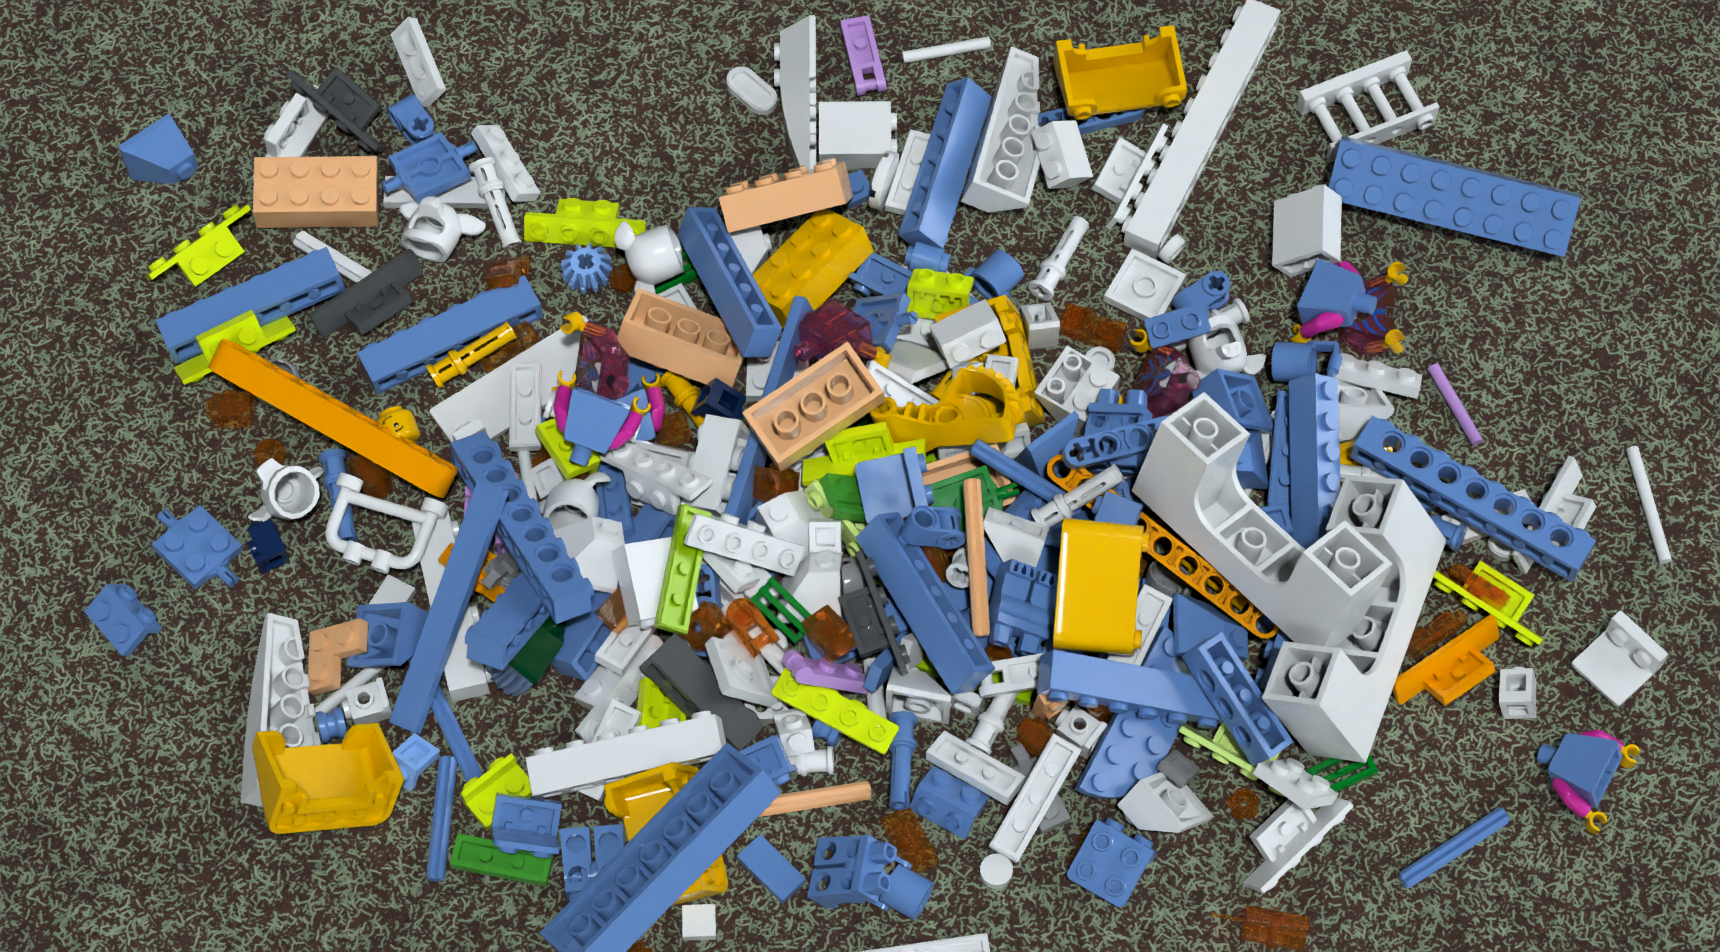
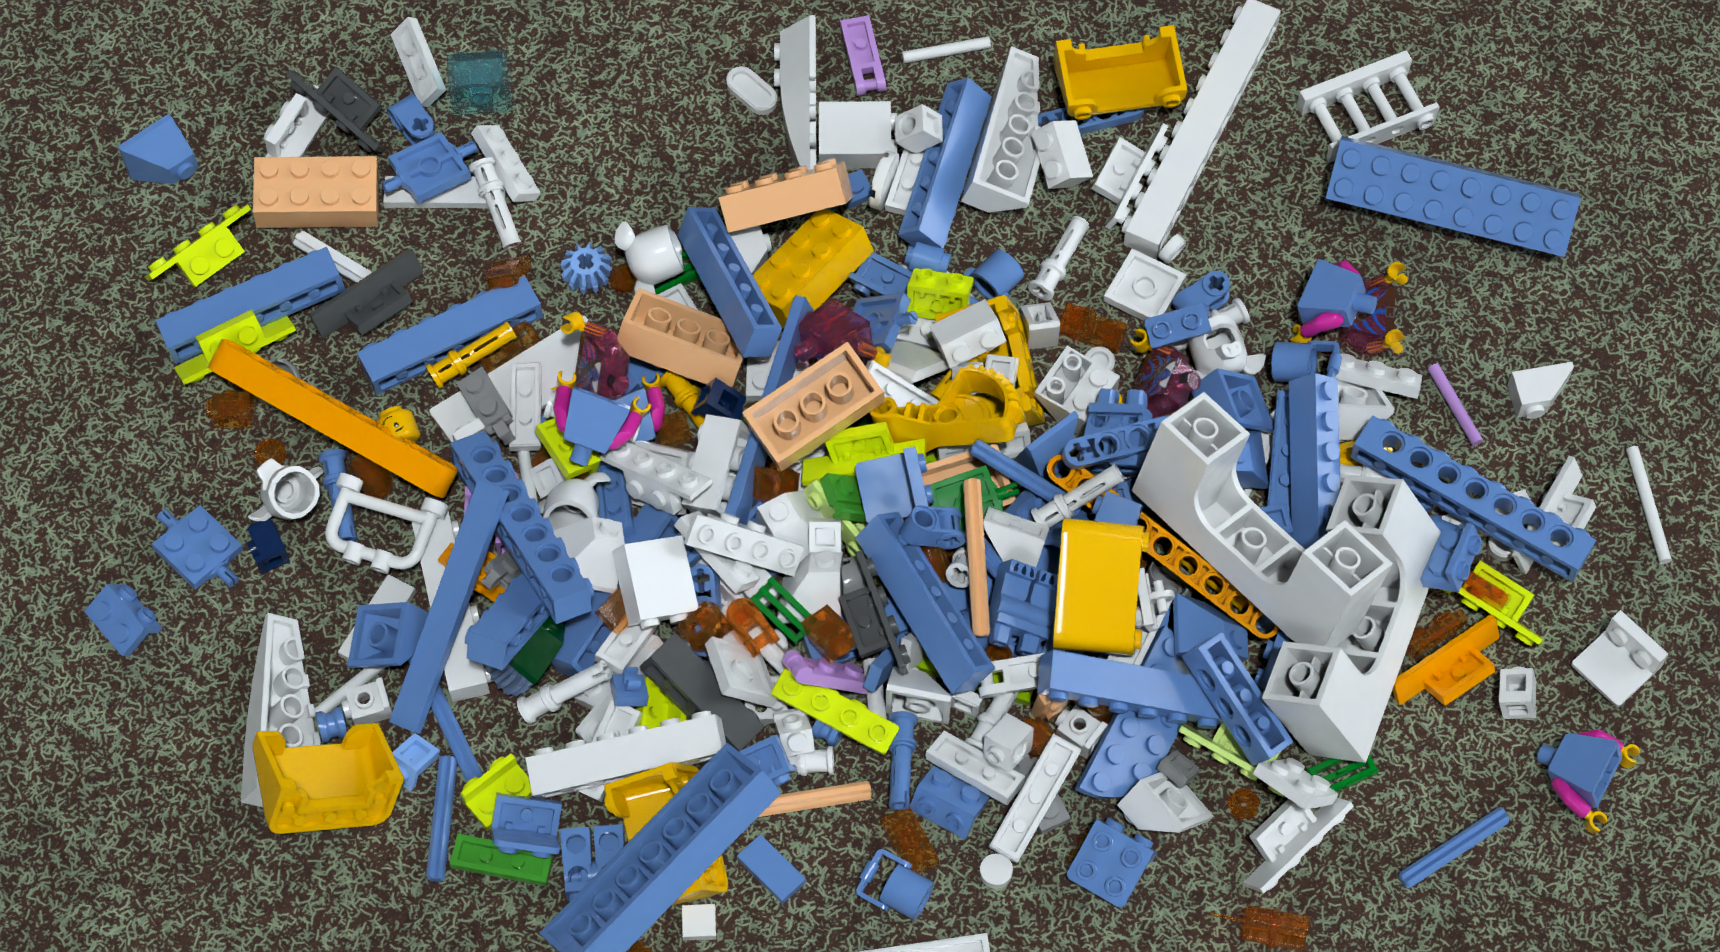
light nougat plate [308,618,368,695] -> none
white piece [399,196,486,262] -> none
neon yellow bracket [524,198,646,248] -> none
lime tile [654,503,711,636] -> none
medium blue hips [807,834,897,909] -> none
white brick [1272,185,1342,277] -> none
none -> clear light blue brick [447,50,513,116]
none -> light grey hinge [456,367,516,446]
none -> white pin [517,660,612,724]
none -> medium blue tile [610,667,649,706]
none -> white brick [895,104,943,154]
none -> white brick [983,713,1034,773]
none -> white hips [1136,568,1175,632]
none -> medium blue bracket [1420,523,1482,592]
none -> white slope [1507,362,1574,419]

